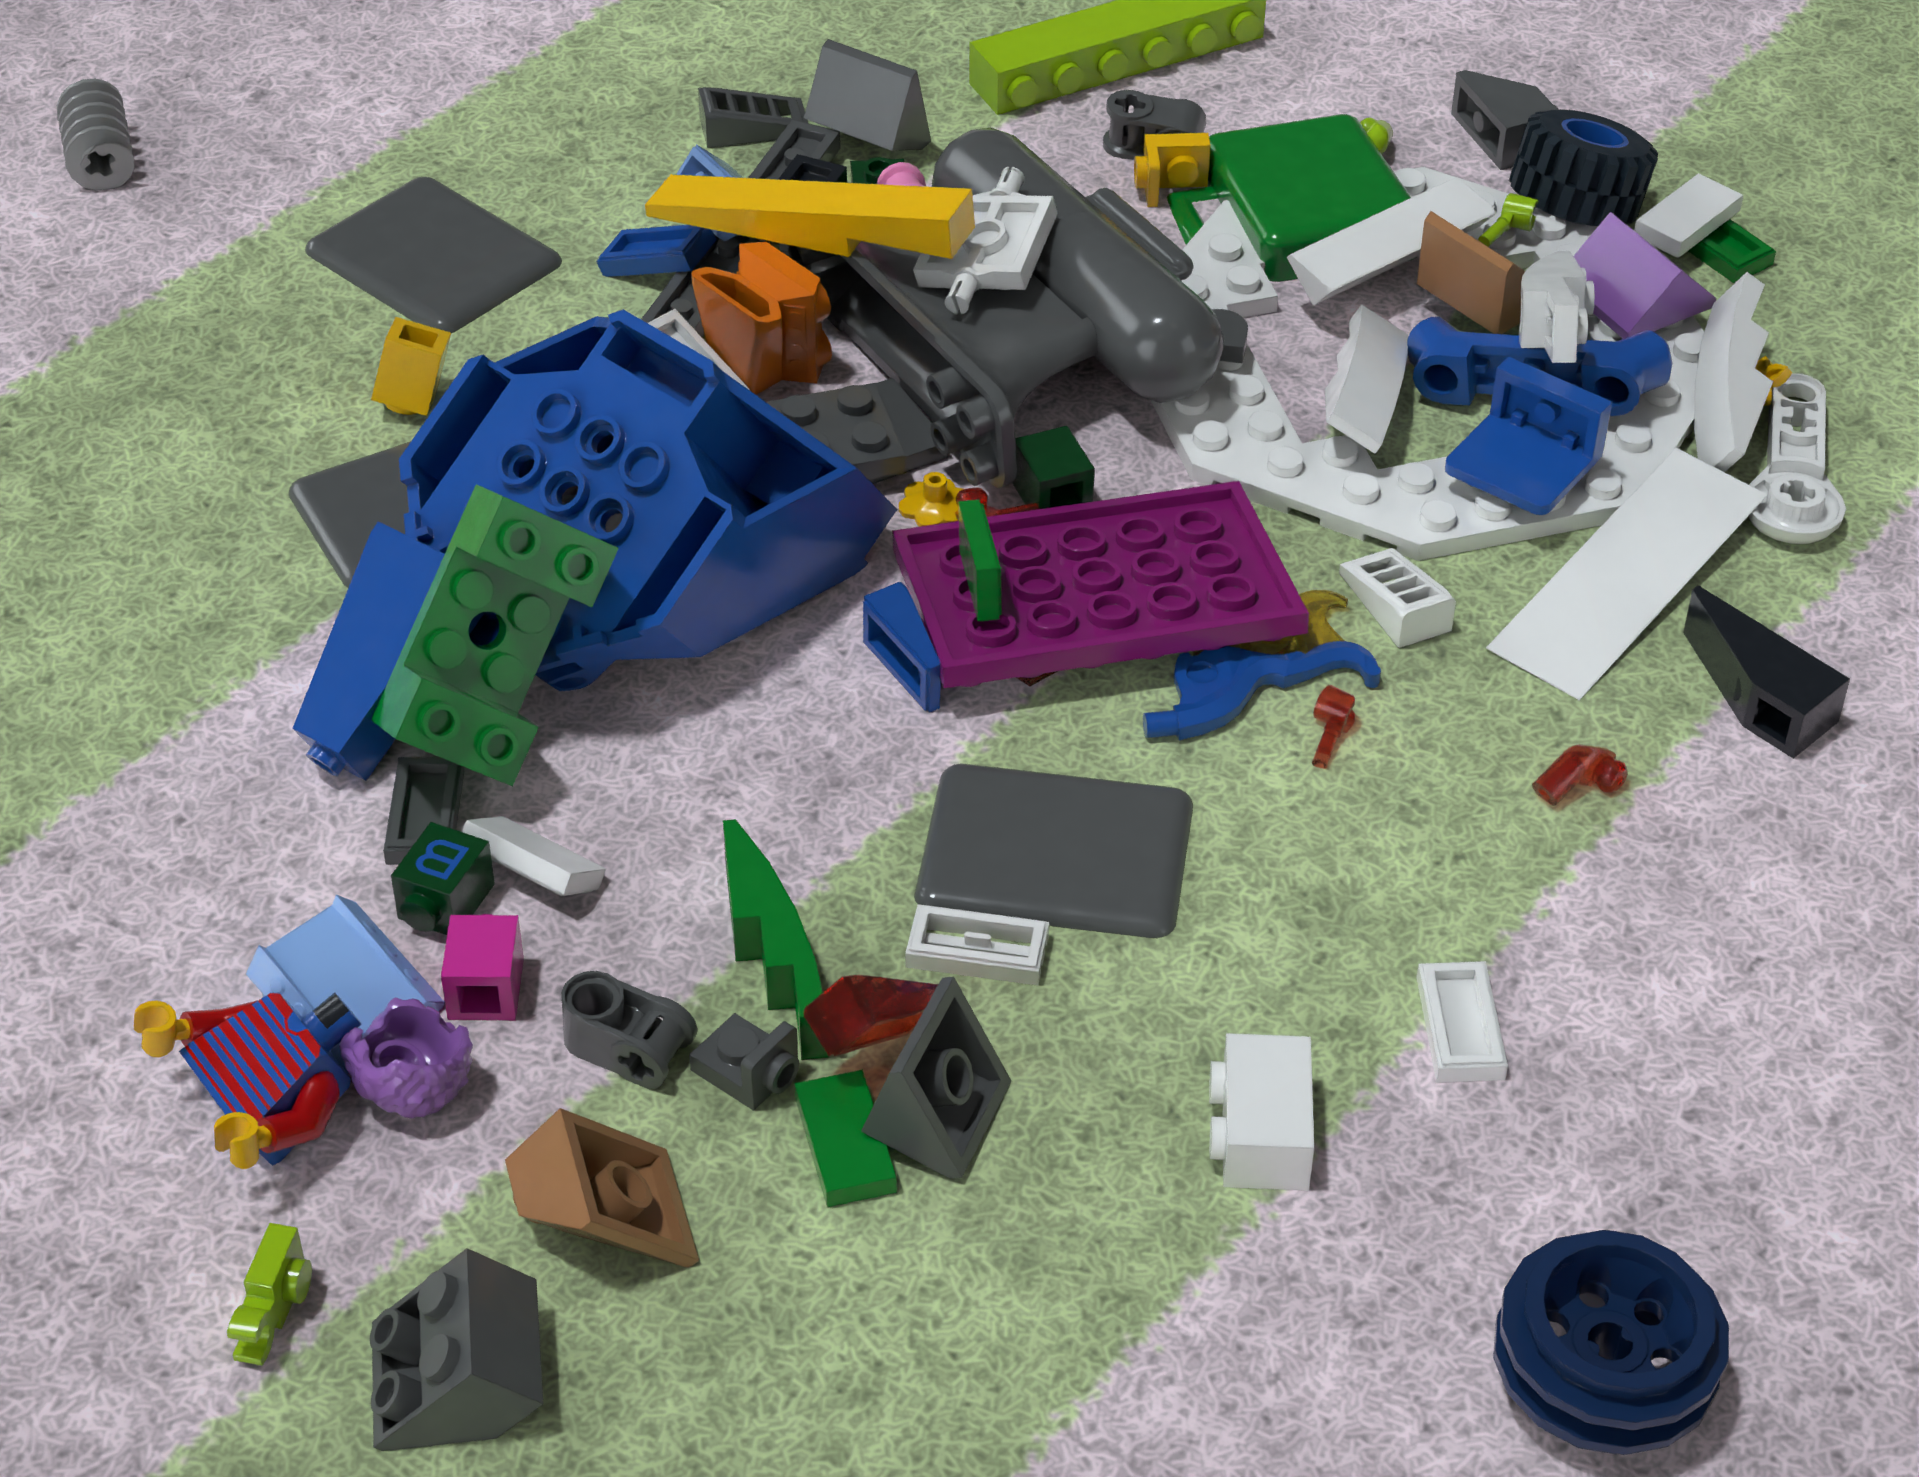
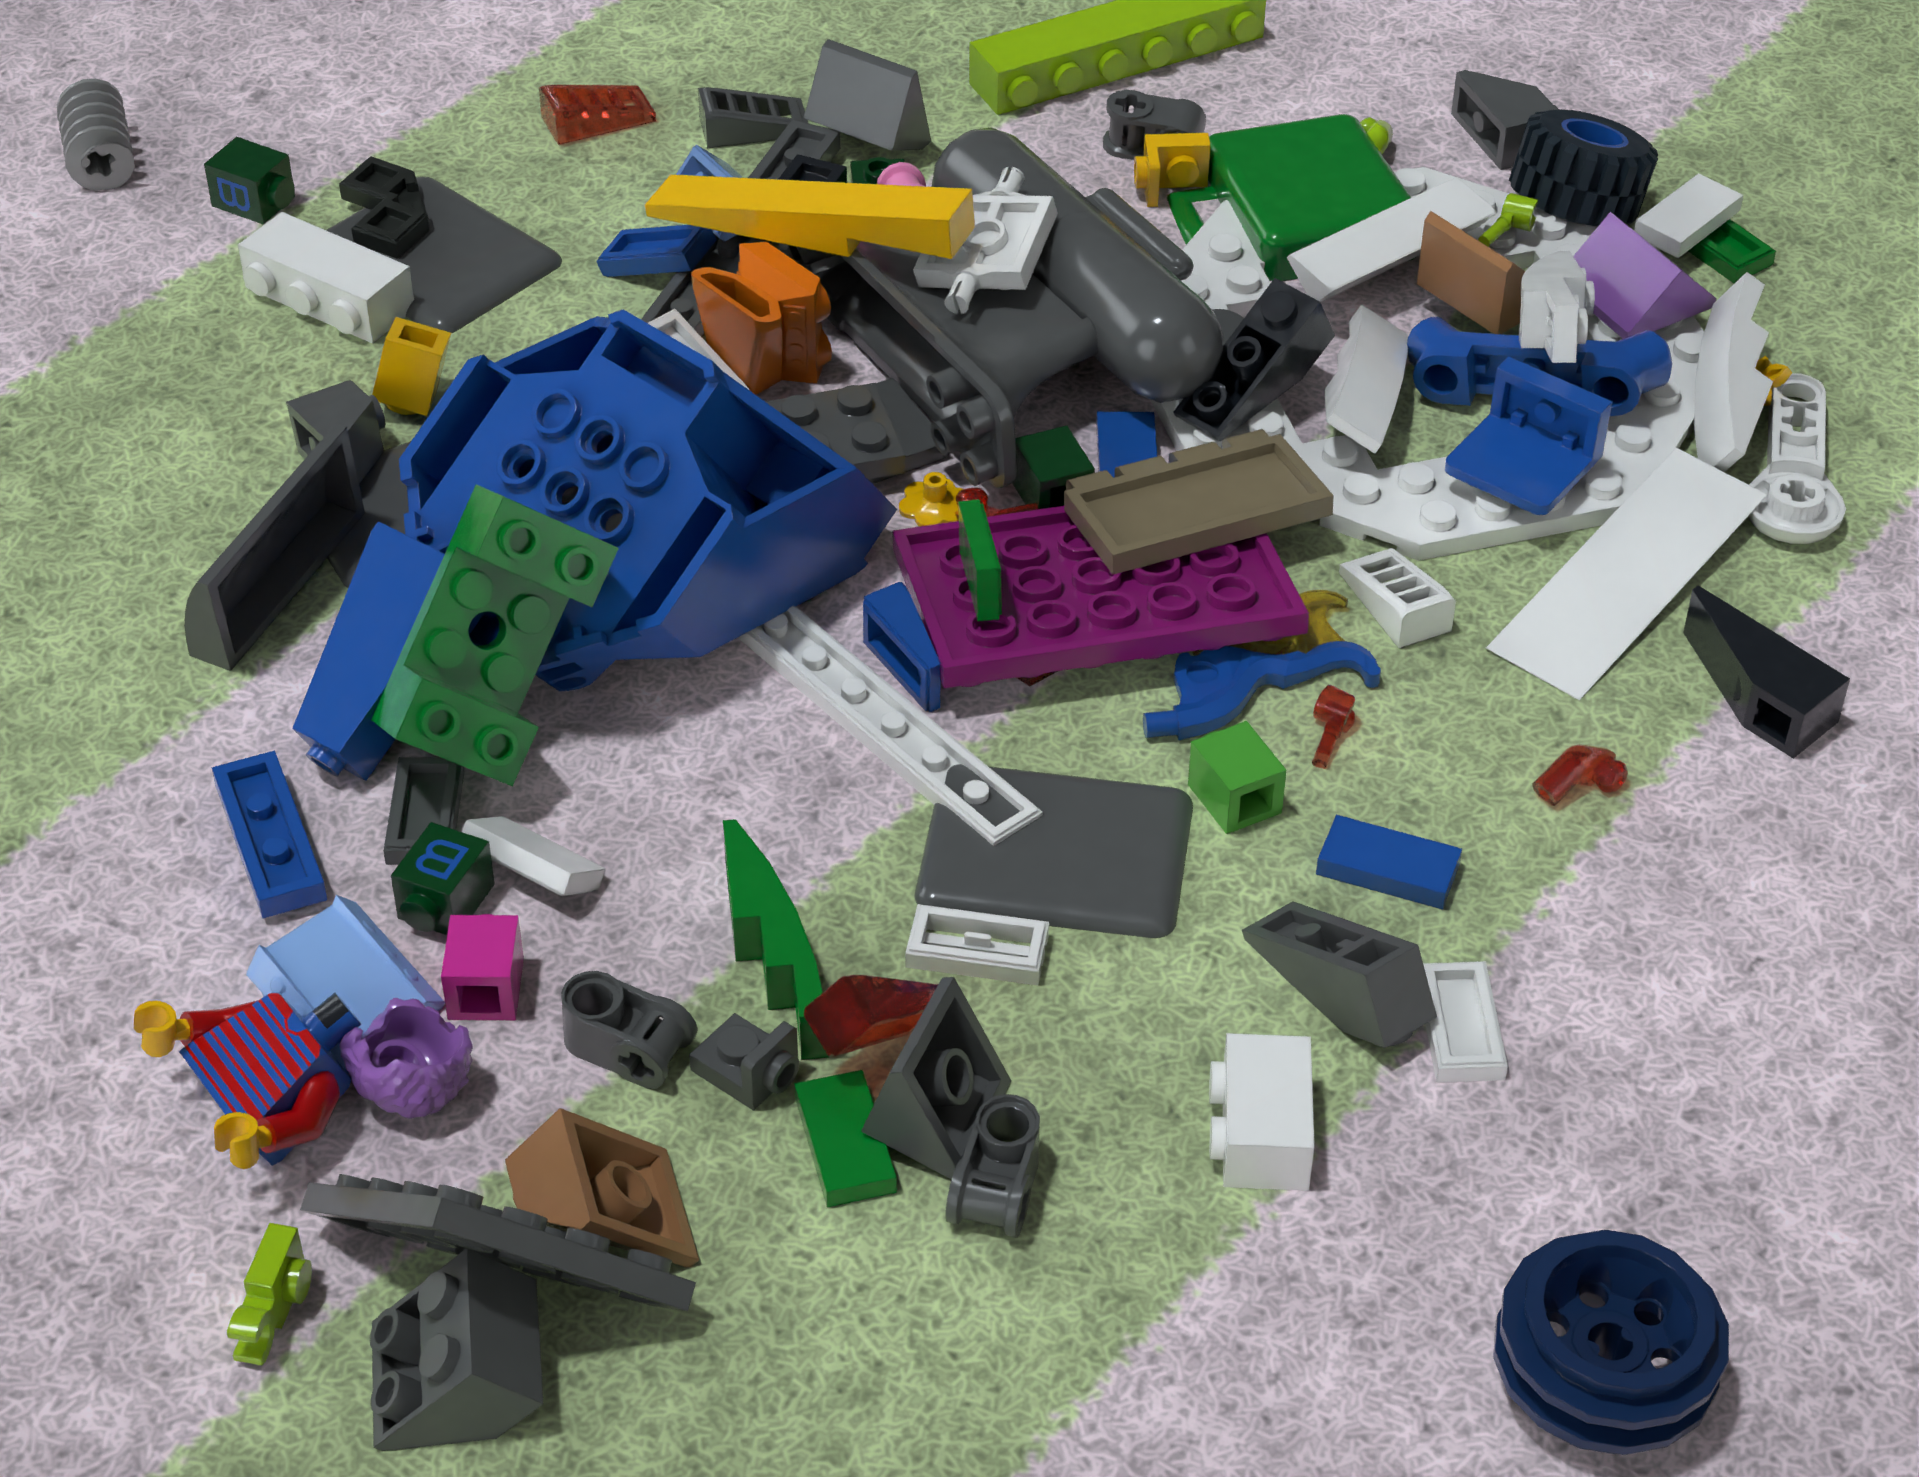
none -> dark grey slope [184,423,365,671]
none -> dark green brick [204,136,295,225]
none -> blue plate [211,750,327,919]
none -> white brick [238,212,414,344]
none -> dark grey slope [286,380,386,484]
none -> dark grey plate [300,1174,696,1311]
none -> pearl dark grey tile [339,156,429,259]
none -> clear red slope [539,85,656,145]
none -> white tile [738,606,1043,846]
none -> dark grey piece [945,1094,1040,1238]
none -> dark tan hinge [1064,429,1334,575]
none -> blue tile [1096,412,1157,478]
none -> black slope [1173,278,1335,441]
none -> bright green brick [1188,721,1287,834]
none -> dark grey slope [1242,901,1437,1048]
none -> blue tile [1316,814,1462,910]

